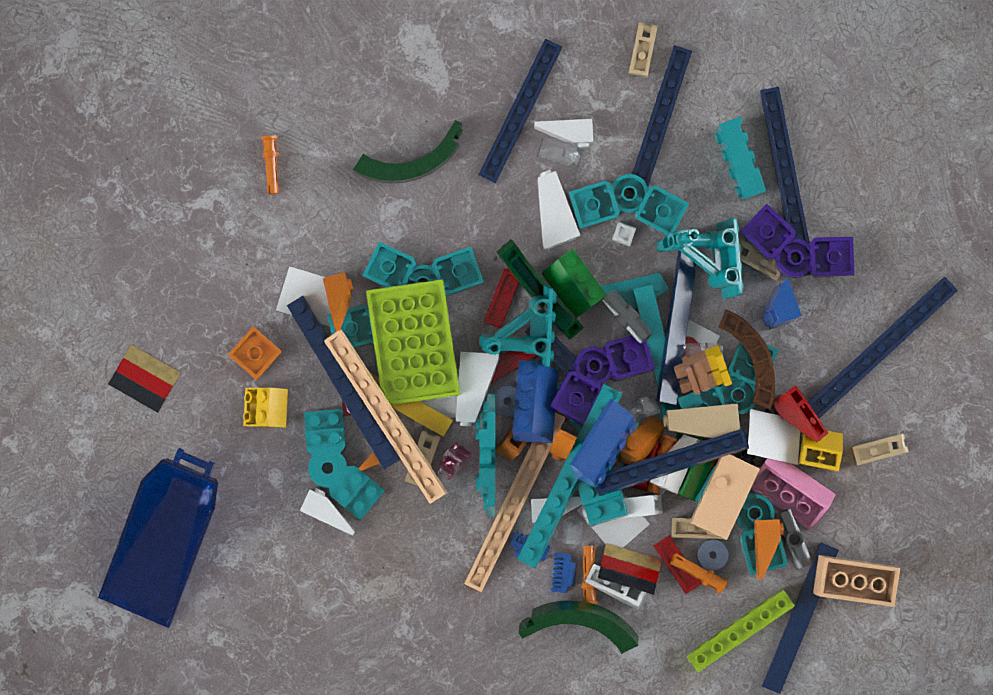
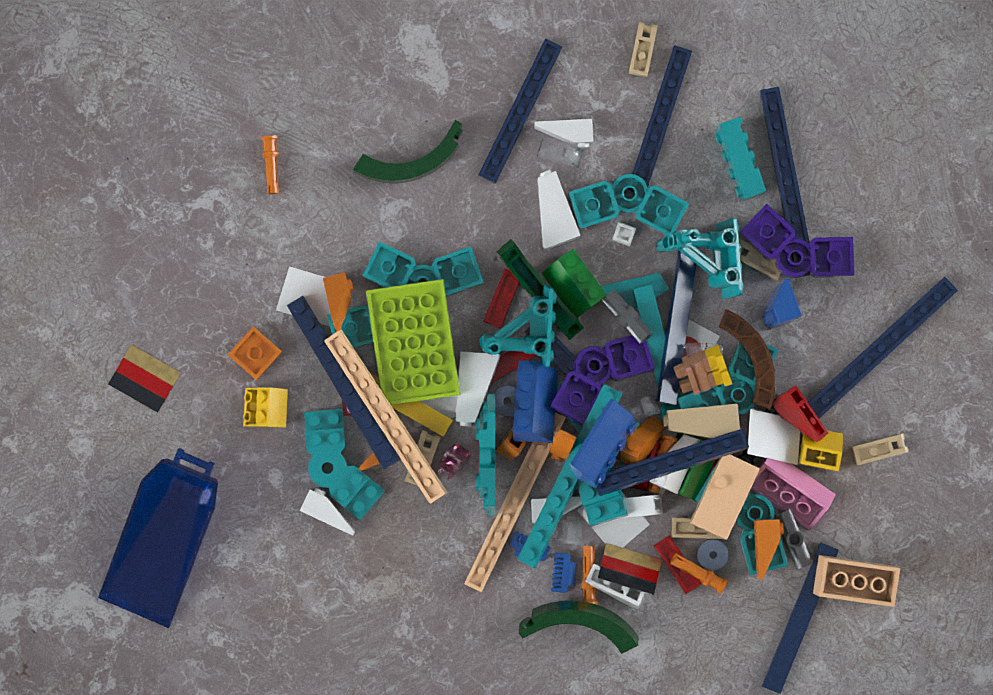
lime brick [686,589,795,672] -> none

